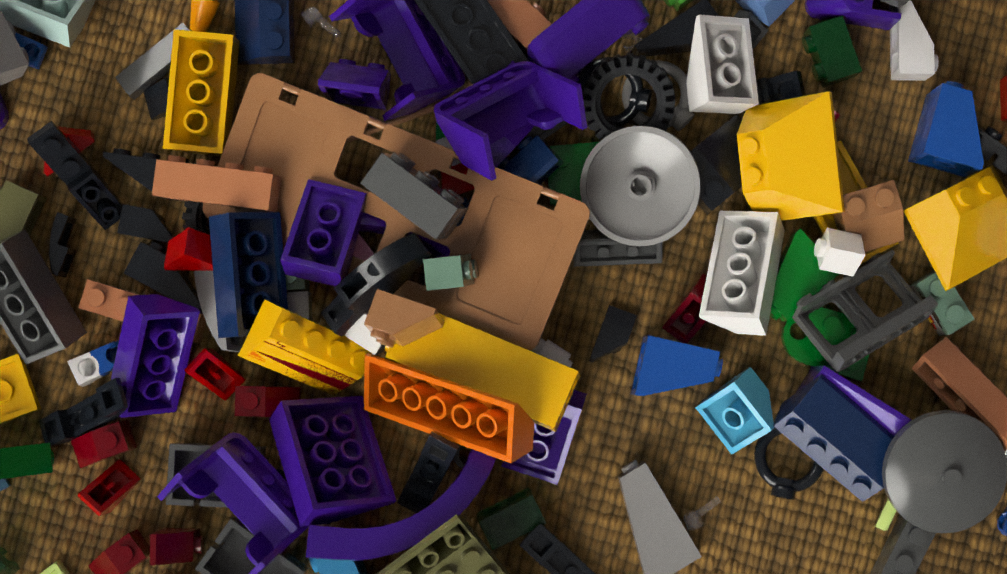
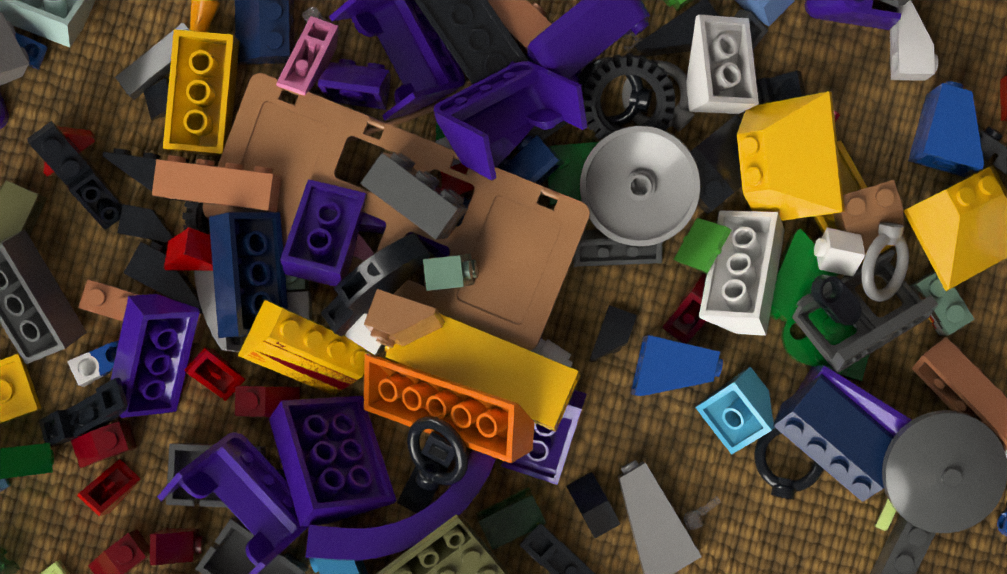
black slope [49,212,77,278] -> none
dark green brick [802,15,862,88] -> none
none -> bright pink slope [277,16,338,96]
none -> black piece [407,416,468,490]
none -> black slope [566,472,620,538]
none -> bright green piece [673,218,732,273]
none -> black piece [811,274,862,326]
none -> light grey piece [861,222,909,302]

